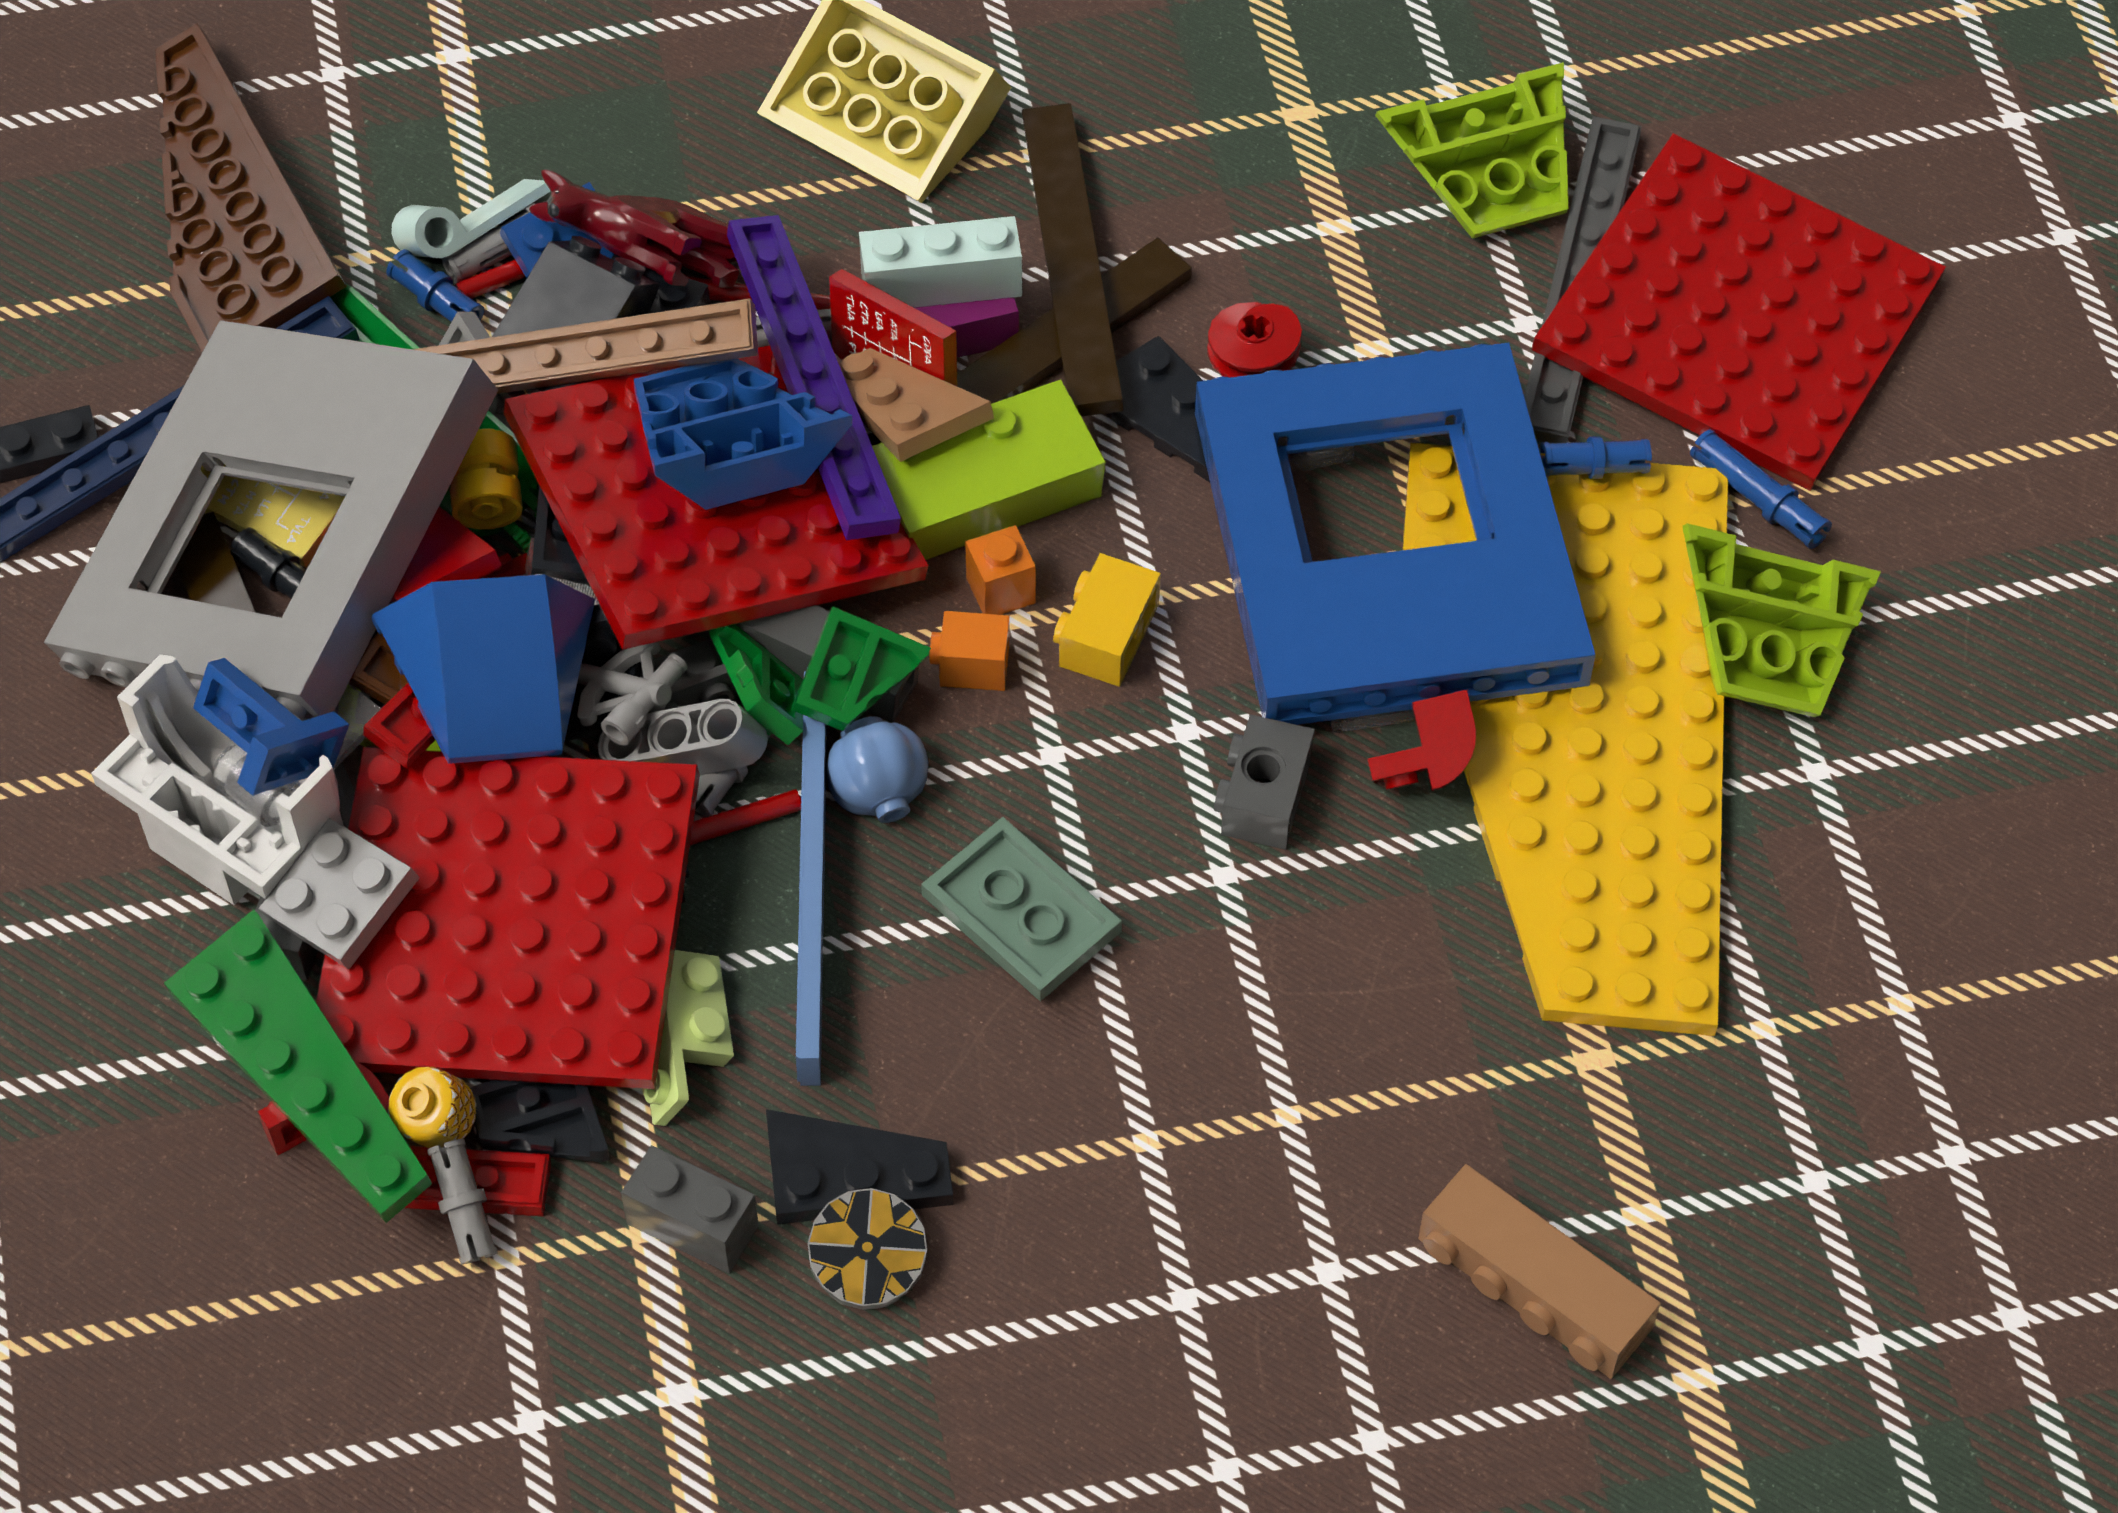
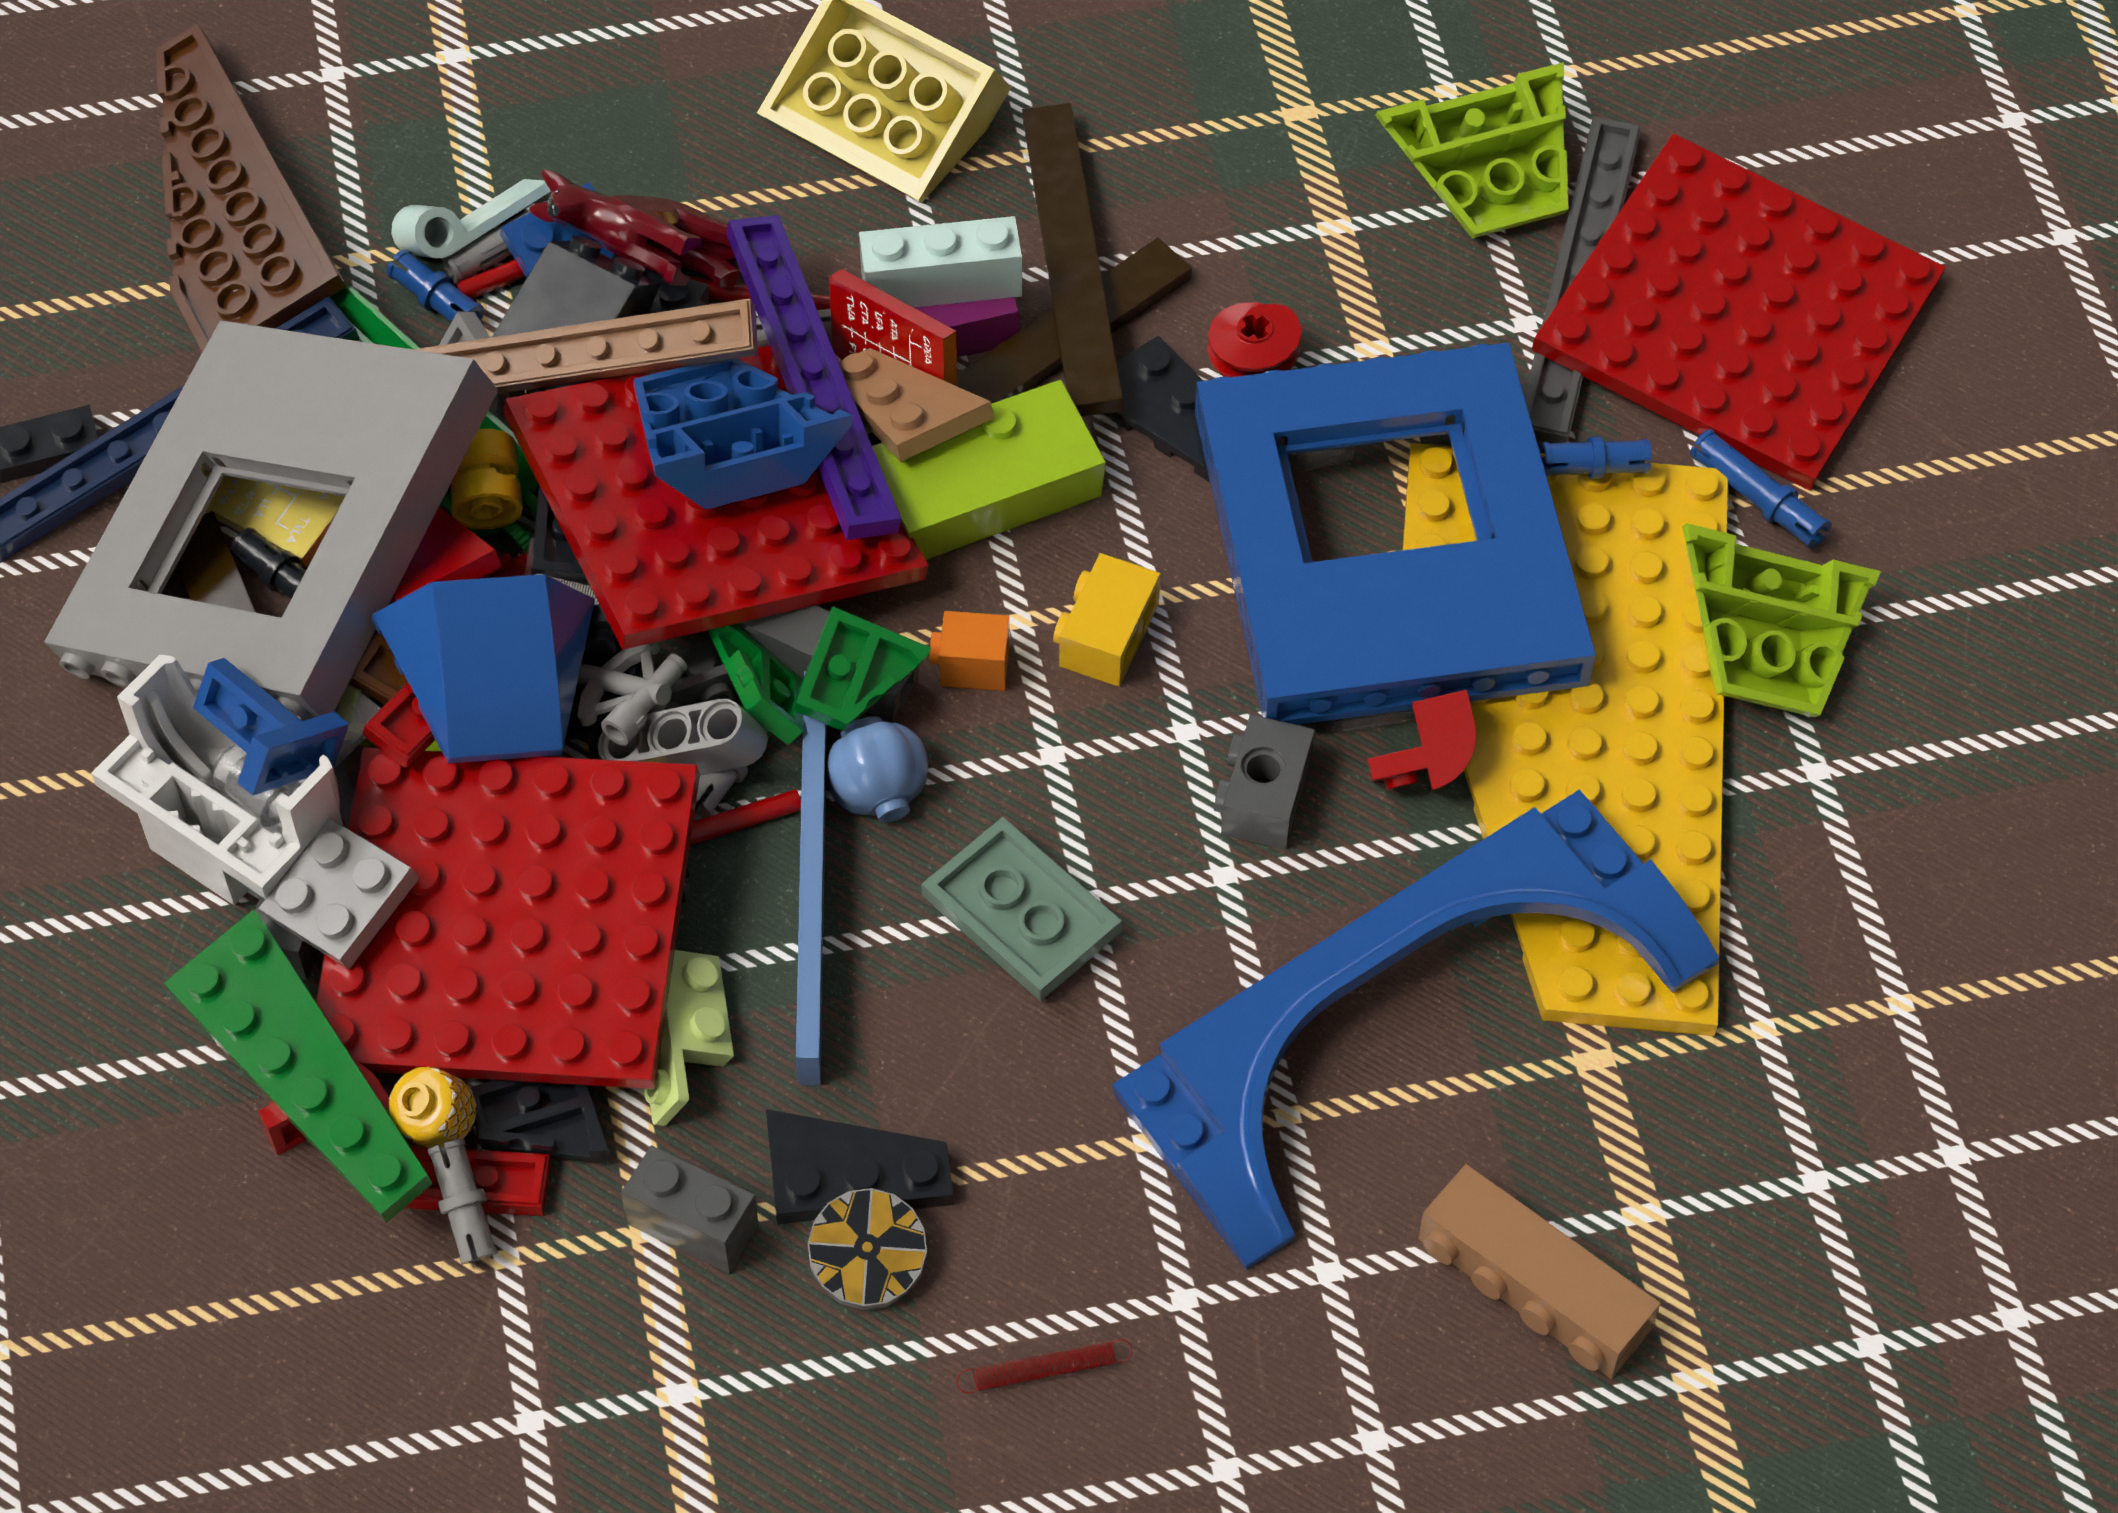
orange brick [965,525,1036,615] -> none
none -> red piece [957,1339,1132,1393]
none -> blue piece [1112,789,1719,1270]

